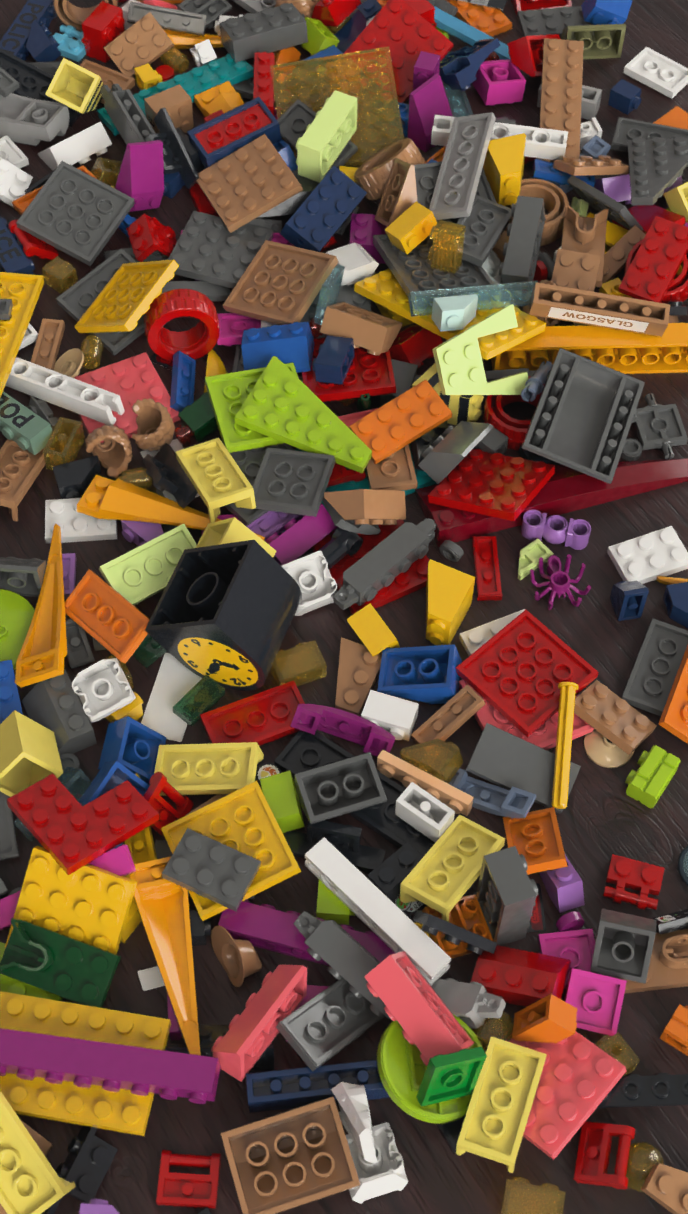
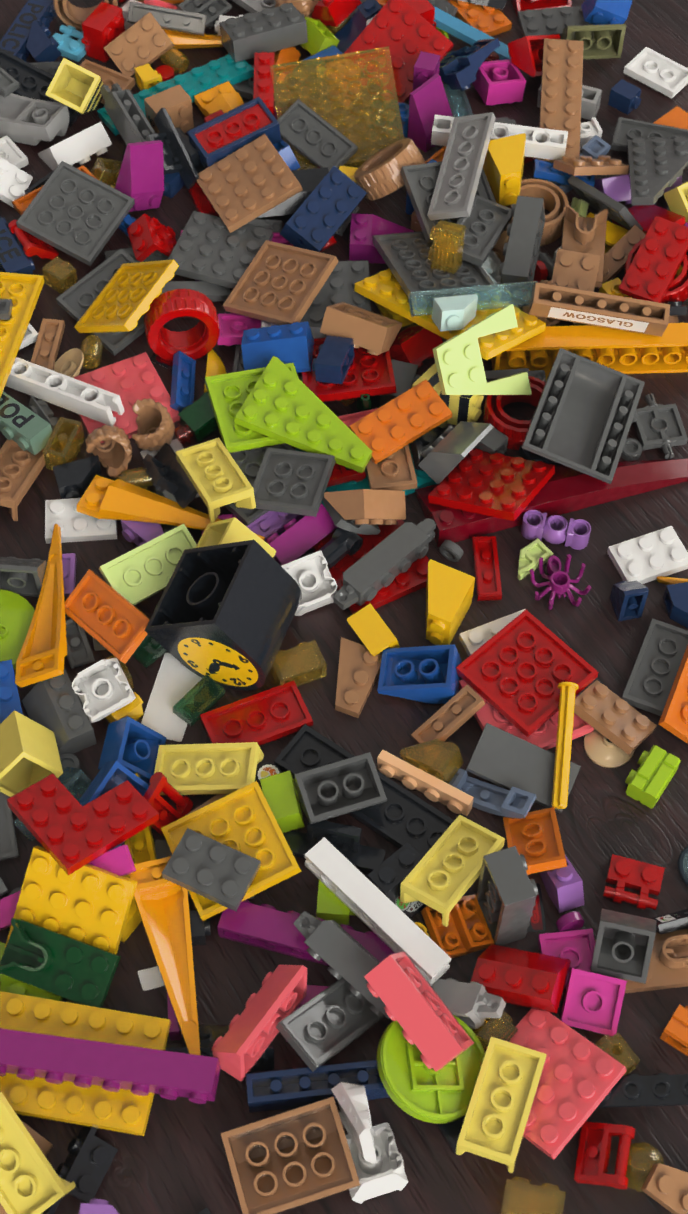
red plate [156,1150,221,1209] -> none
white brick [190,39,217,67] -> none
medium nougat piece [211,925,262,987] -> none
magenta slope [290,704,396,757] -> none
yellowish green brick [296,90,357,183] -> none
clear red plate [309,317,323,339] -> none
clear light blue tile [314,264,345,325] -> none
white slope [325,243,379,286] -> none
white brick [361,690,419,741] -> none
medium nougat slope [375,158,417,227] -> none
yellow brick [385,201,439,255] -> none
white brick [395,782,455,843] -> none
black plate [413,910,497,955] -> none
green plate [416,1047,487,1107] -> none
orange slope [512,994,577,1043] -> none
sand blue pin [521,361,553,402] -> none

